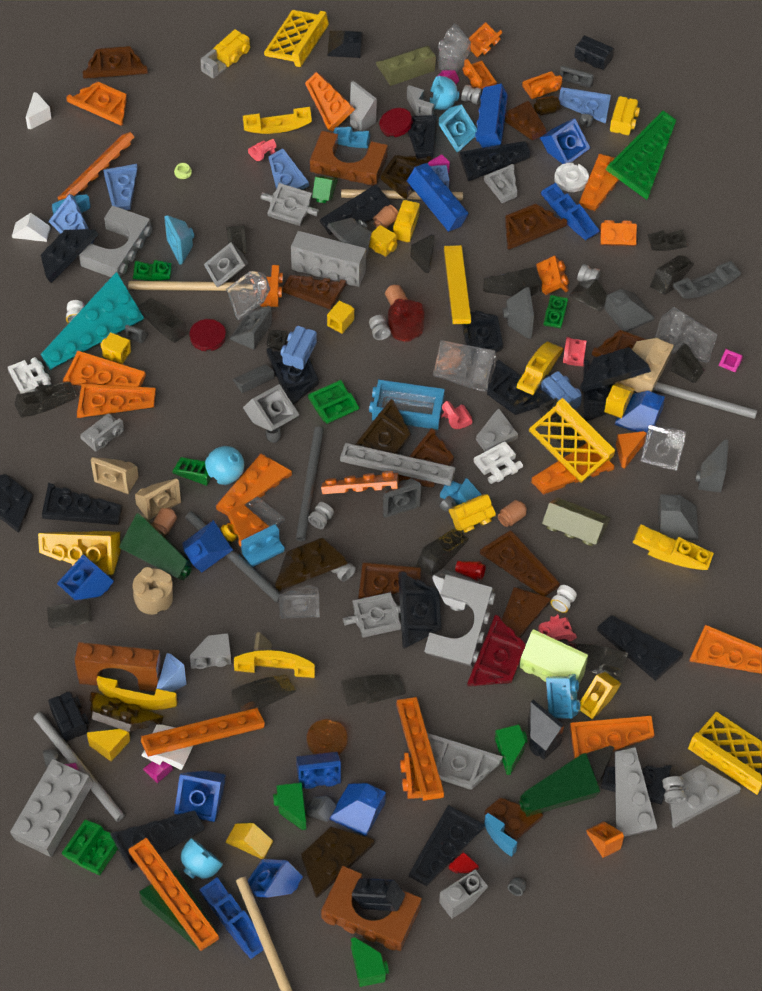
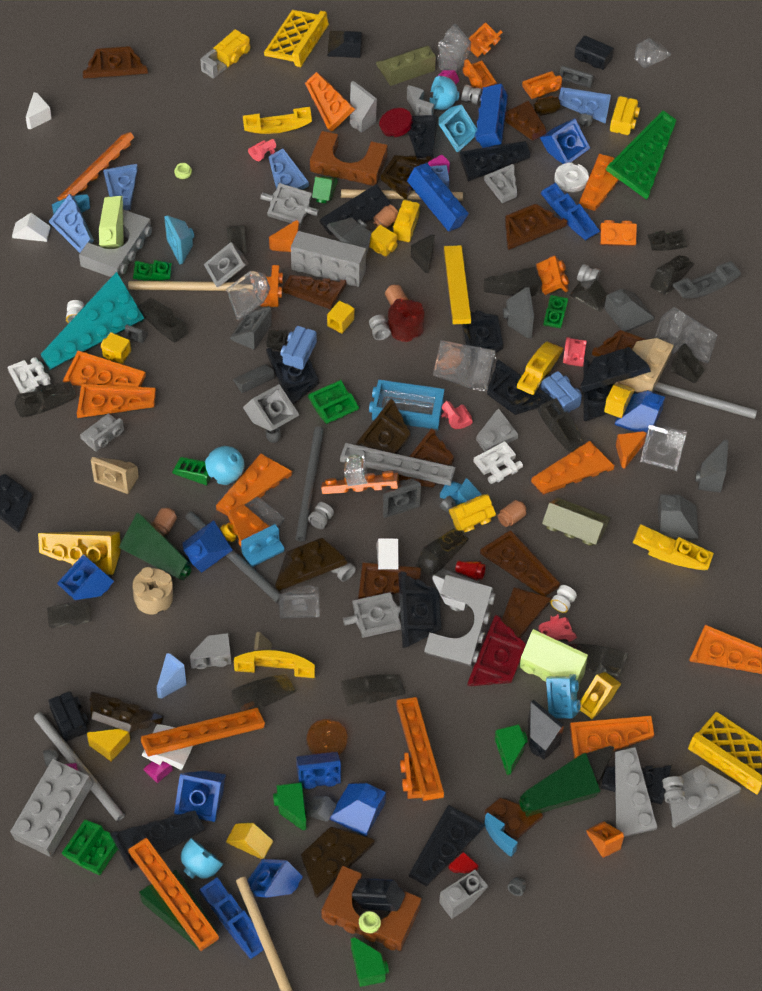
black wing [40,229,99,283] -> none
black wing [42,483,122,525] -> none
orange wing [66,82,127,126] -> none
dark orange arch [75,642,162,692] -> none
yellow slope [97,676,178,710] -> none
tan slope [135,478,181,520] -> none
dark red tile [189,319,226,351] -> none
dark azure slope [334,127,371,148] -> none
light grey wing [427,733,503,790] -> none
yellow fence [529,398,615,483] -> none
black wing [597,615,683,681] -> none
dark pink slope [718,349,743,373] -> none
none -> yellowish green slope [99,196,124,249]
none -> orange slope [269,220,299,252]
none -> clear slope [344,455,368,486]
none -> yellowish green plate [359,911,381,933]
none -> white slope [376,539,398,569]
none -> clear slope [634,38,671,69]

